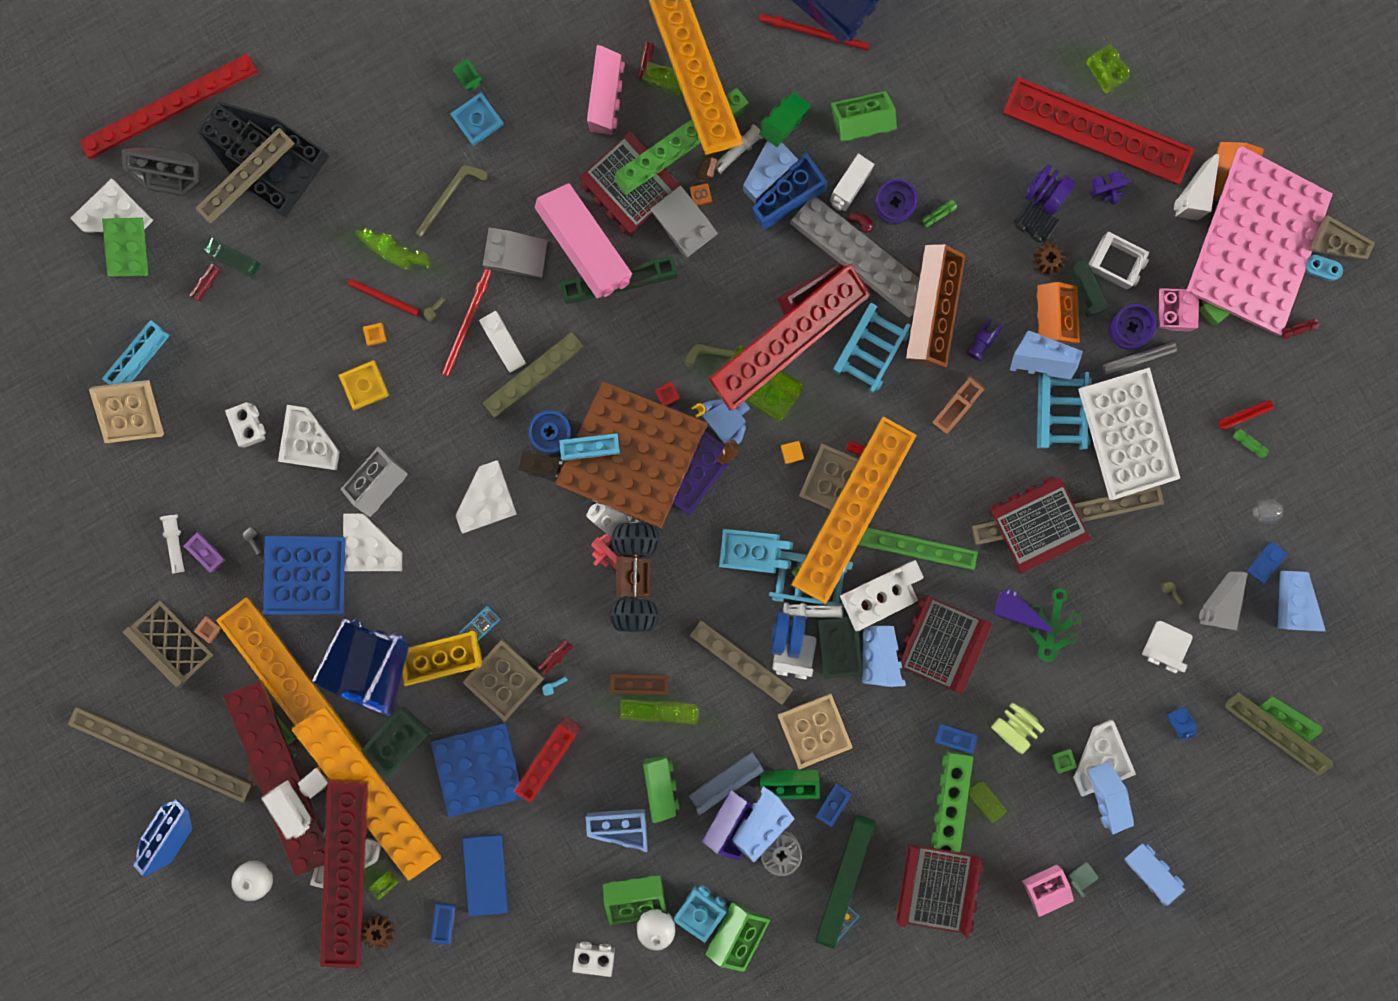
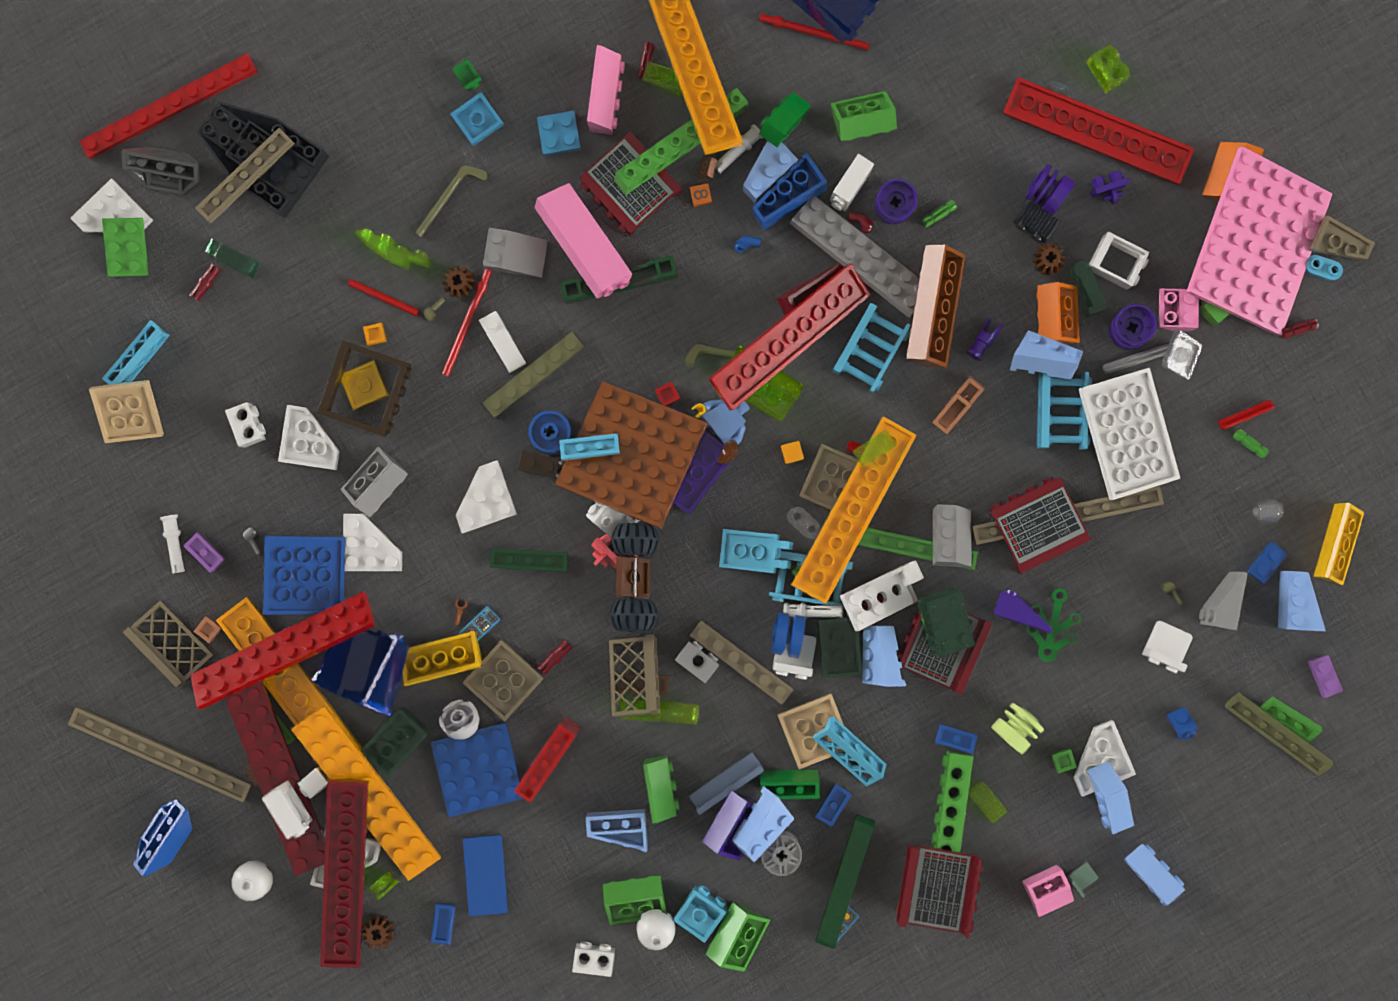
medium azure hand [542,676,568,696] -> none
light grey slope [650,186,718,257] -> none
white slope [1174,154,1220,220] -> none
none -> red plate [191,591,376,710]
none -> dark brown window [317,340,412,437]
none -> white cylinder [439,700,480,740]
none -> reddish brown gear [442,265,475,298]
none -> dark orange hand [454,598,468,626]
none -> dark green plate [490,549,568,572]
none -> dark azure plate [537,111,581,156]
none -> dark tan fence [609,634,660,717]
none -> light grey brick [675,640,719,684]
none -> blue arm [734,235,761,253]
none -> clear plate [787,507,821,539]
none -> medium azure fence [813,716,887,786]
none -> clear neon green tile [853,430,896,467]
none -> clear green brick [917,587,975,658]
none -> light grey slope [932,504,972,568]
none -> clear plate [1161,330,1203,380]
none -> medium lavender plate [1308,655,1343,698]
none -> yellow slope [1313,503,1364,585]

